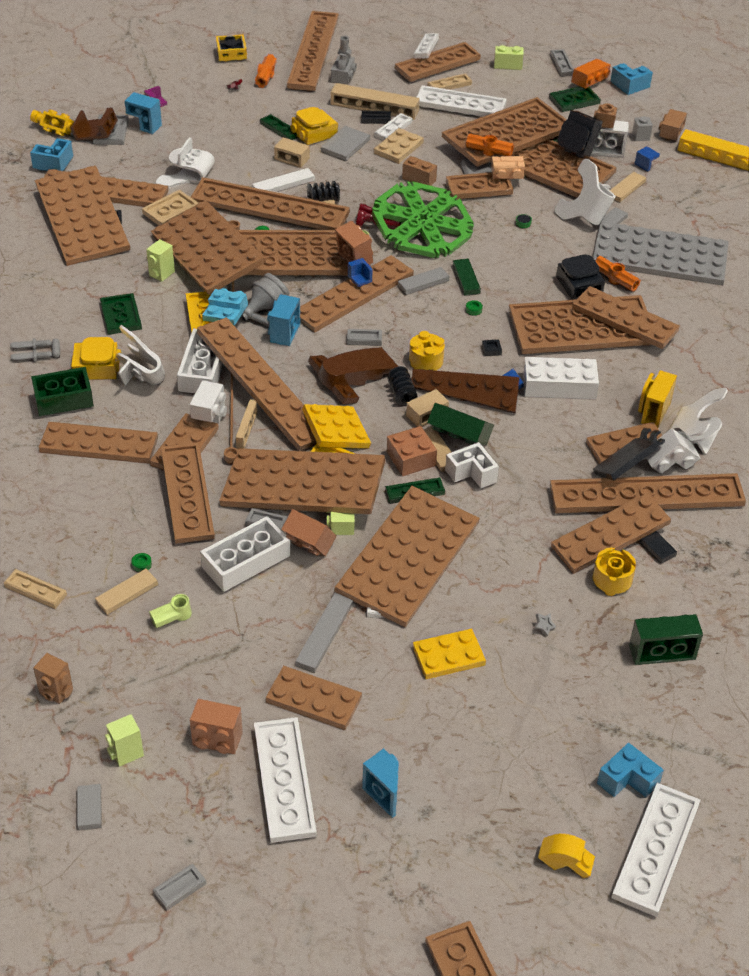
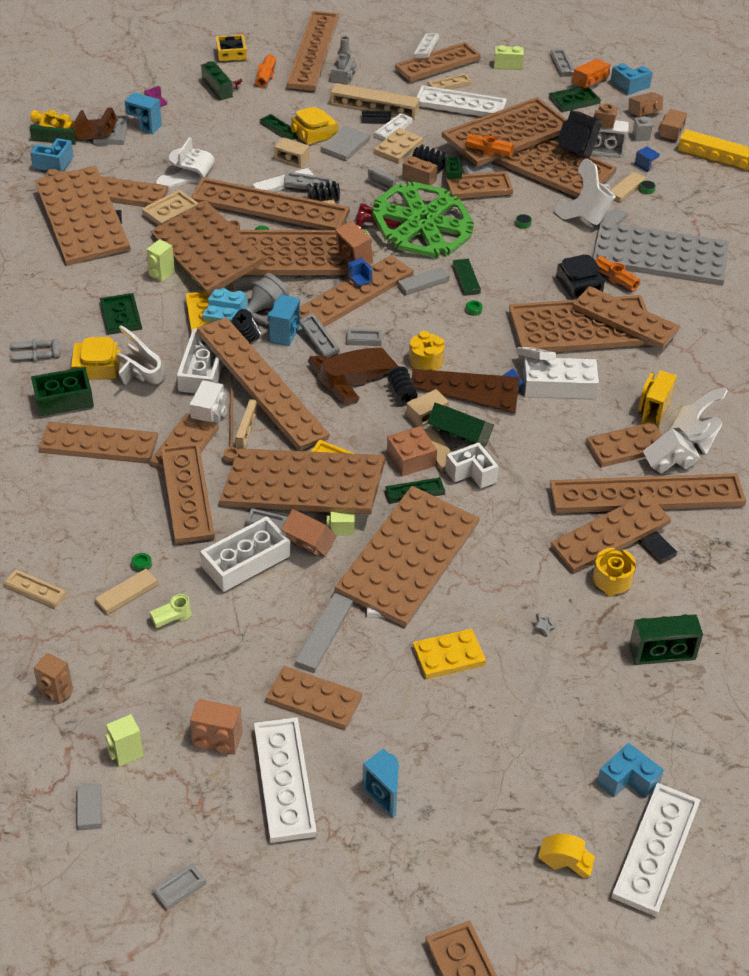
yellow plate [302,404,371,449] -> none
black tile [482,339,502,356] -> none
light nougat brick [491,156,525,179] -> none
black tile [593,428,665,480] -> none
none -> dark green tile [29,125,77,145]
none -> dark green brick [201,61,233,101]
none -> black piece [231,309,261,343]
none -> light grey tile [284,171,332,190]
none -> light grey tile [298,313,340,358]
none -> light grey tile [368,166,396,191]
none -> black piece [412,144,446,171]
none -> dark green tile [445,157,462,178]
none -> white tile [516,347,556,360]
none -> medium nougat brick [629,92,663,117]
none -> tile [640,180,656,194]

